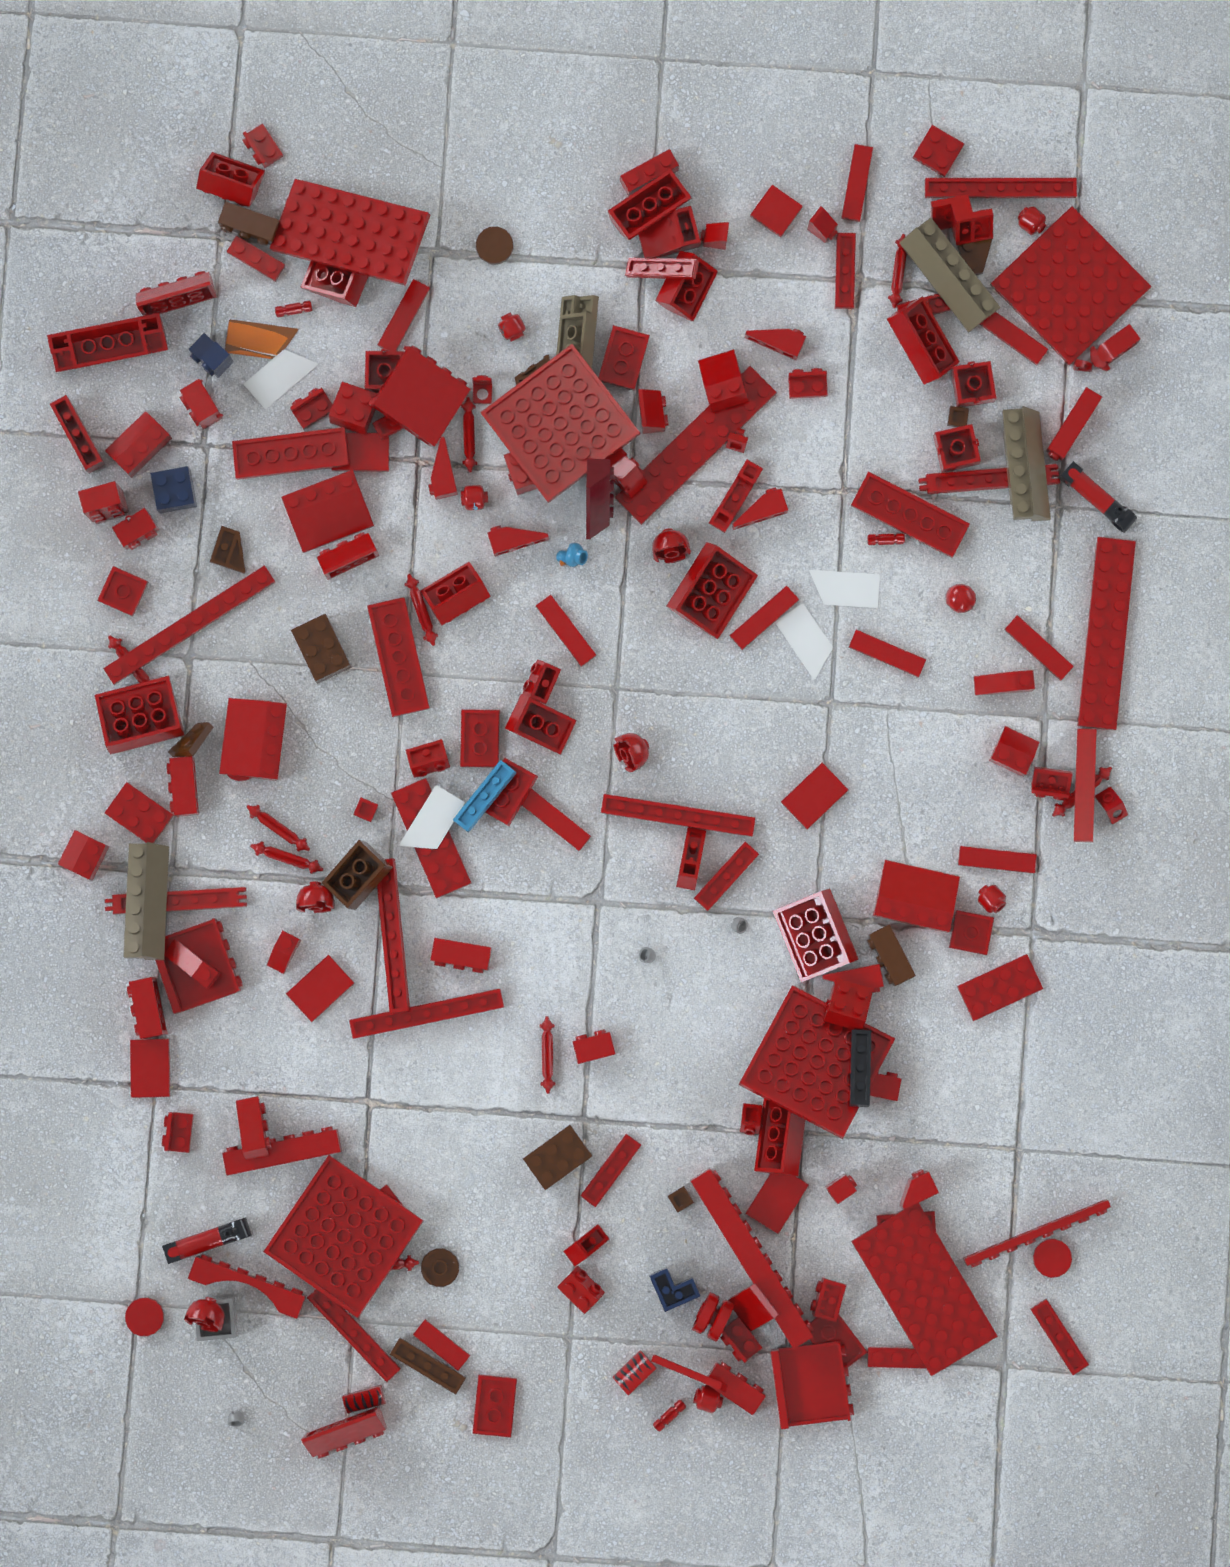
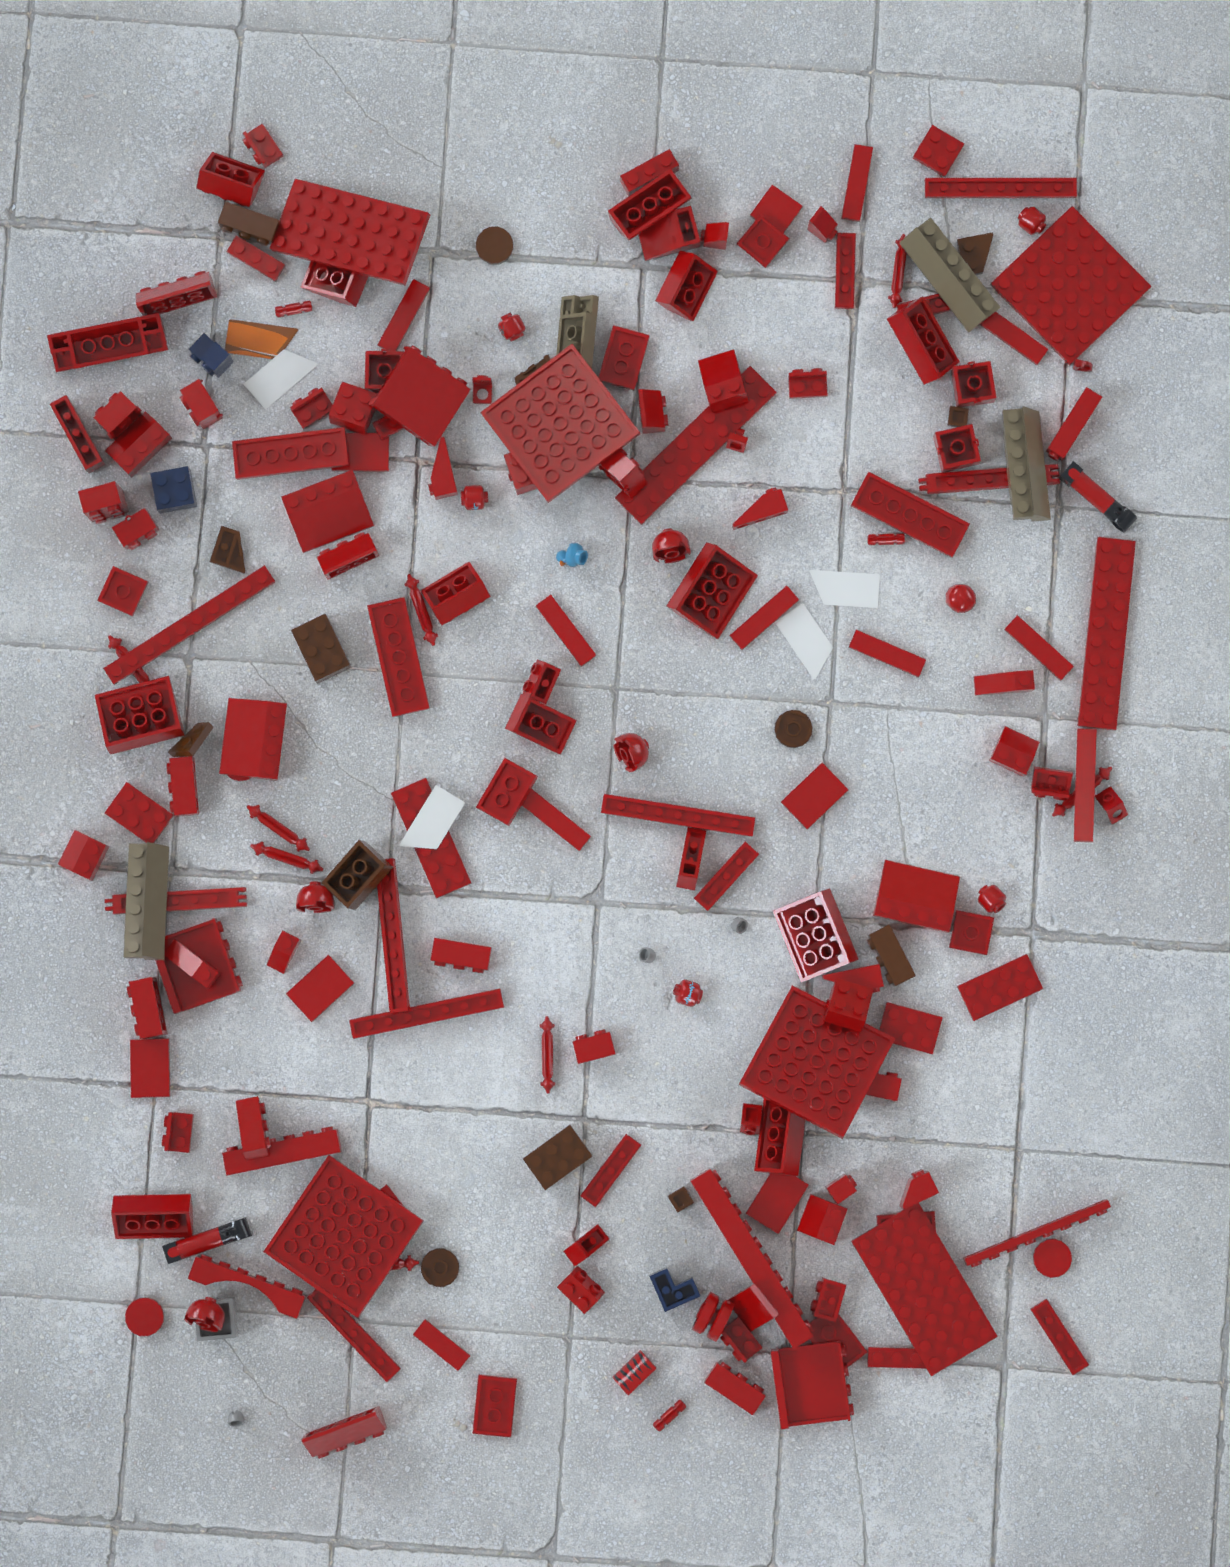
red brick [342,1385,386,1414] -> none
red plate [353,797,379,822] -> none
reddish brown plate [389,1337,466,1395] -> none
red bracket [405,739,450,778] -> none
dark azure plate [453,760,517,833] -> none
red tile [460,709,500,768] -> none
red wheel [461,397,477,472] -> none
red slope [487,525,549,557] -> none
dark red slope [586,459,614,539] -> none
tile [625,257,699,279] -> none
red tile [651,1355,727,1392] -> none
red head [693,1385,723,1413] -> none
red slope [708,459,763,533] -> none
red slope [744,329,806,360] -> none
black plate [849,1029,871,1107] -> none
red bracket [931,195,994,245] -> none
red tile [958,846,1037,874] -> none
red piece [1090,324,1141,372] -> none
none -> red brick [93,391,142,440]
none -> red slope [111,1194,193,1239]
none -> red head [673,979,703,1007]
none -> red tile [736,214,790,268]
none -> reddish brown tile [774,710,813,748]
none -> red slope [797,1194,848,1245]
none -> red plate [879,1002,943,1055]

